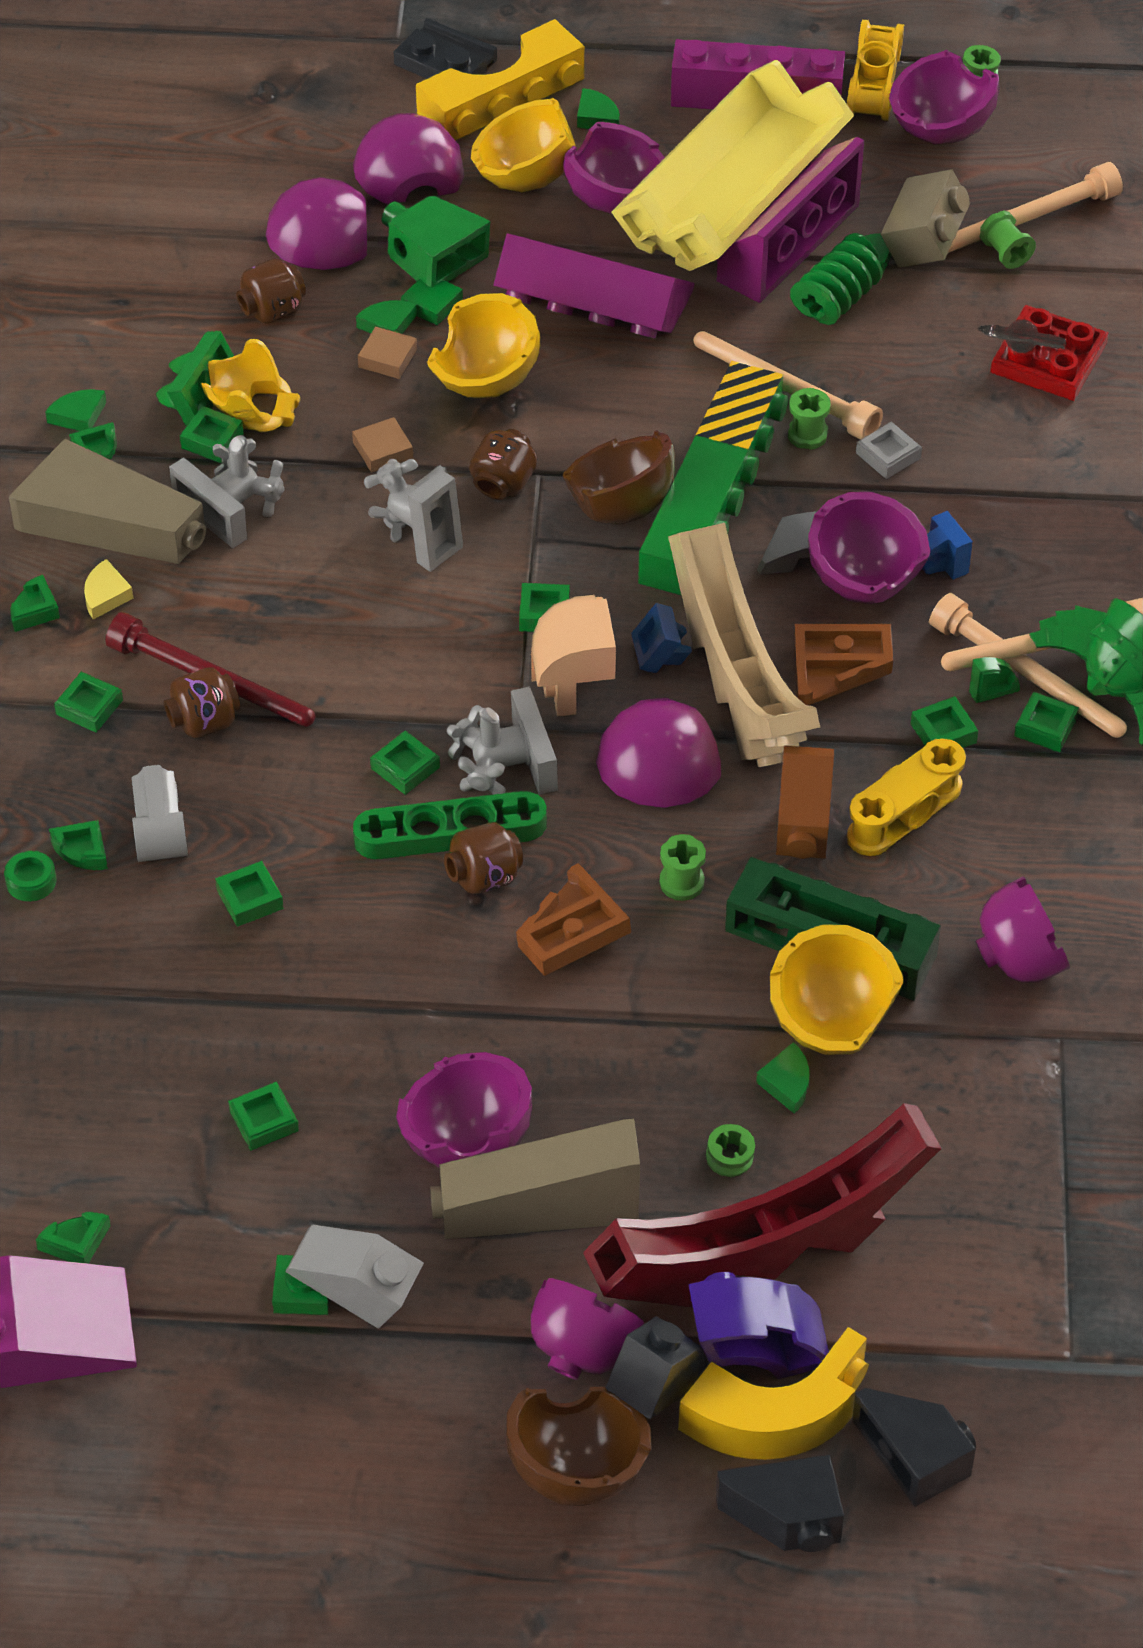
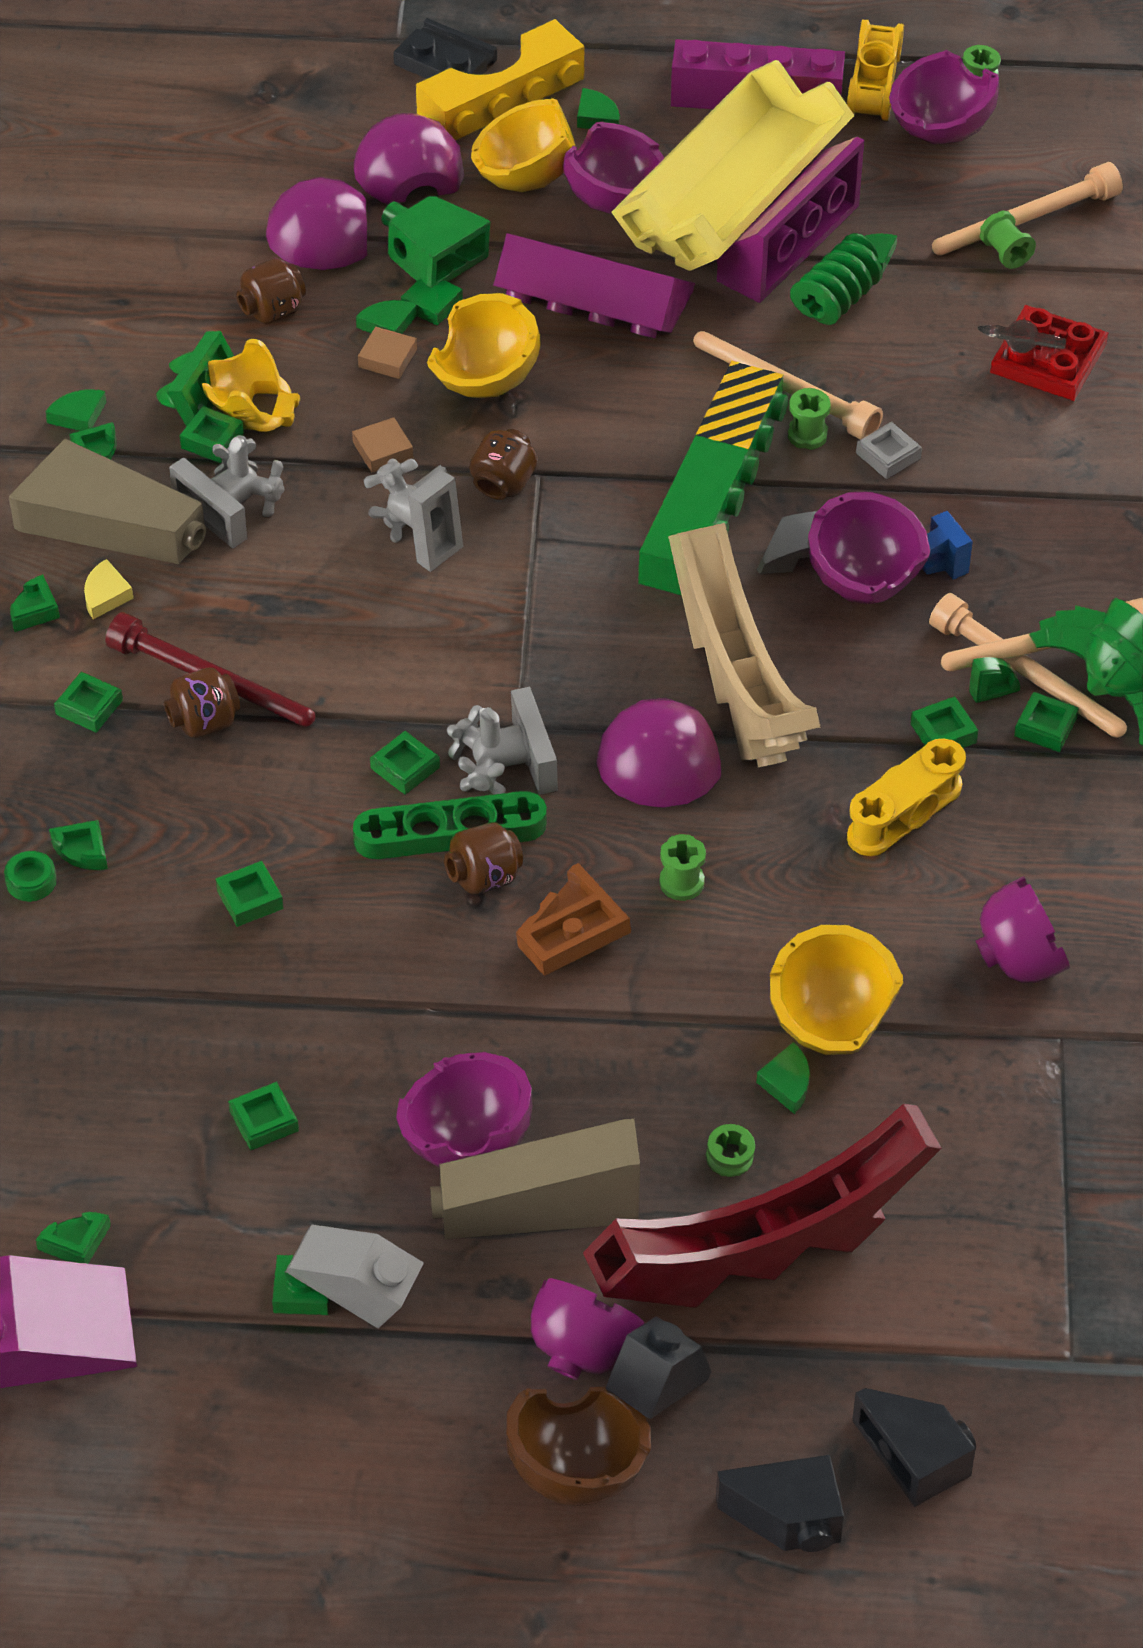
light grey piece [132,765,188,862] -> none
green plate [519,583,570,632] -> none
light nougat brick [531,595,616,716] -> none
reddish brown cylinder [562,430,676,524] -> none
blue tile [631,603,692,673] -> none
yellow arch [678,1327,869,1460] -> none
dark purple brick [689,1272,829,1379] -> none
dark green brick [725,857,941,1001] -> none
dark orange slope [776,745,834,859] -> none
dark orange wing [794,624,893,705] -> none
dark tan brick [881,169,970,268] -> none

